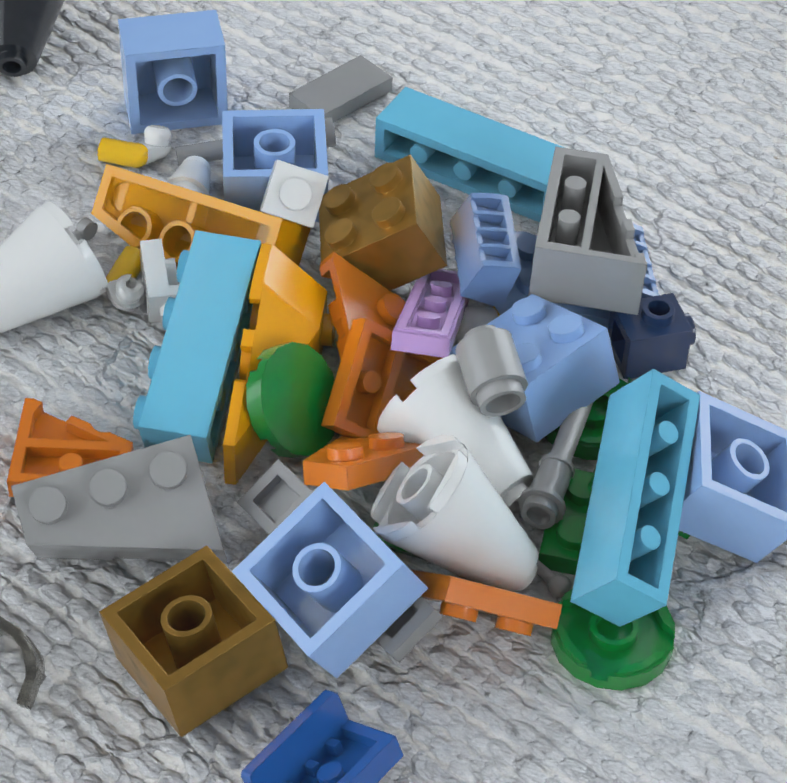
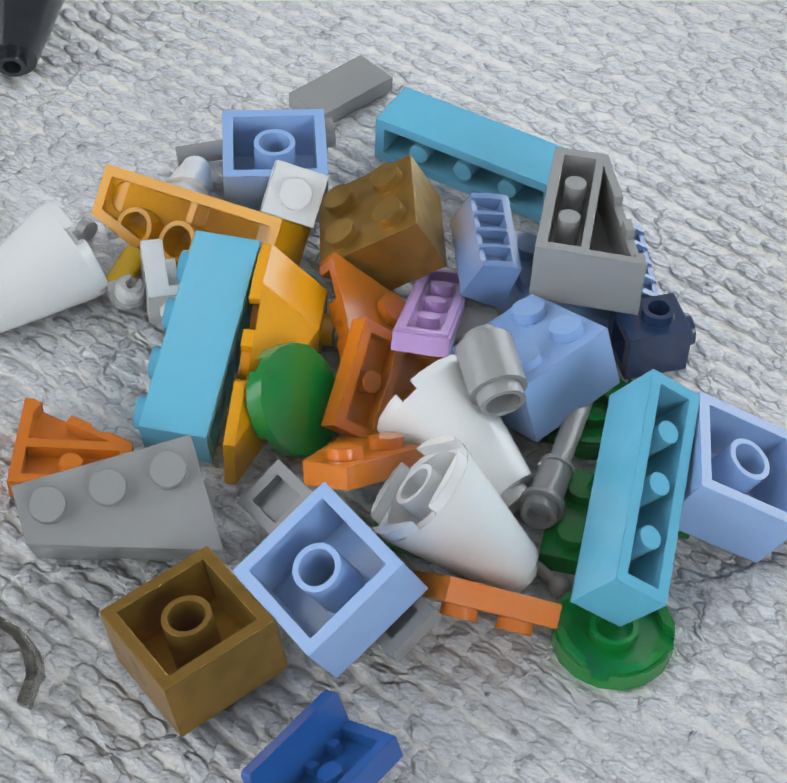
arm [97,125,172,168] -> none
light blue brick [118,10,228,134] -> none

